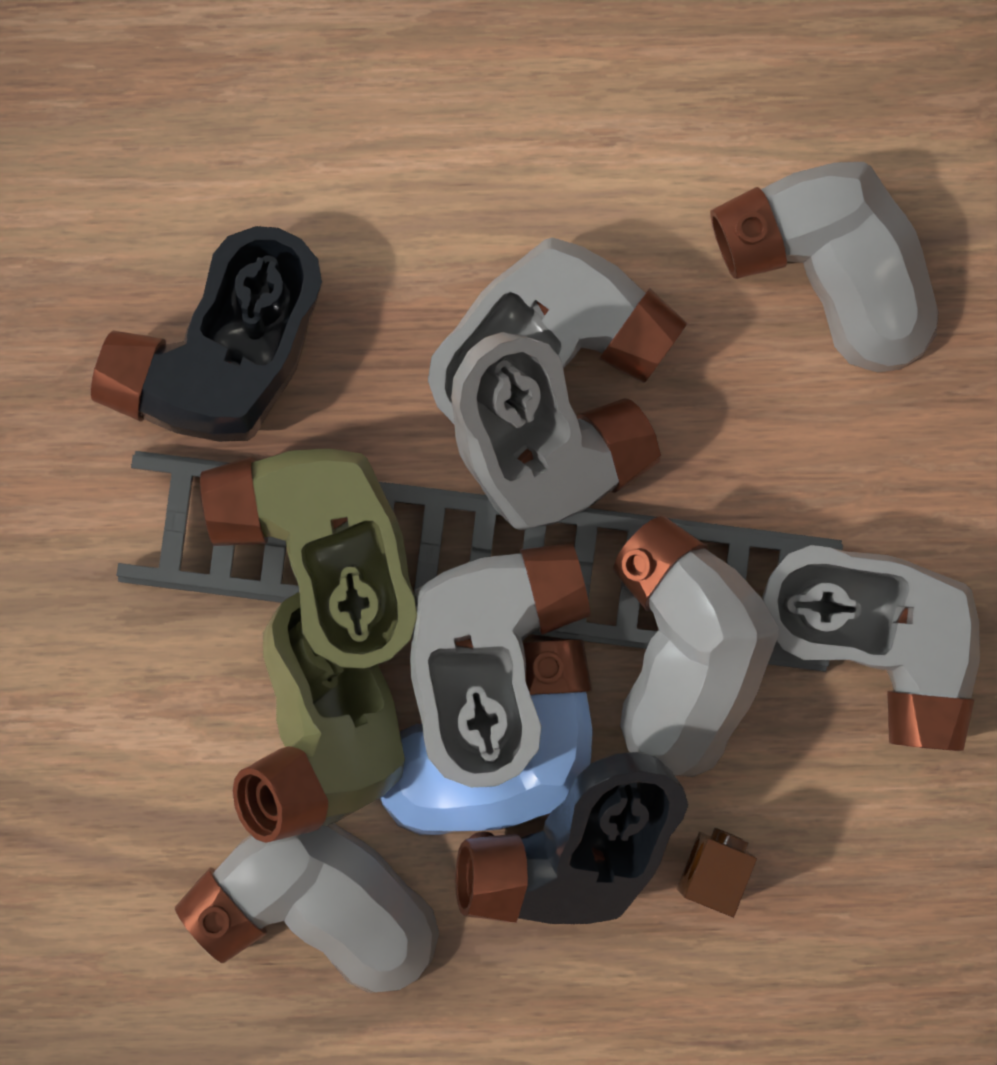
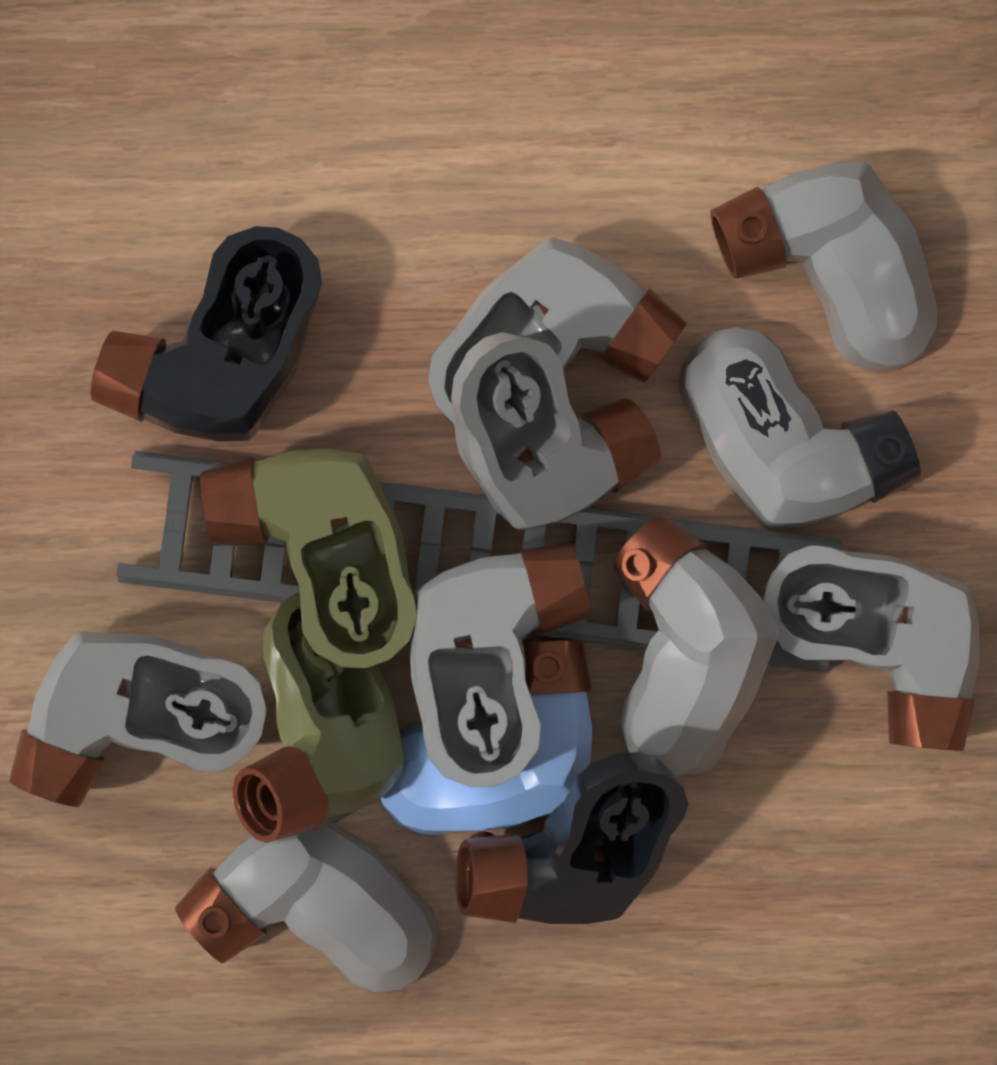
reddish brown brick [676,828,757,918] -> none
none -> light grey piece [9,631,267,807]
none -> light grey piece [680,327,921,529]

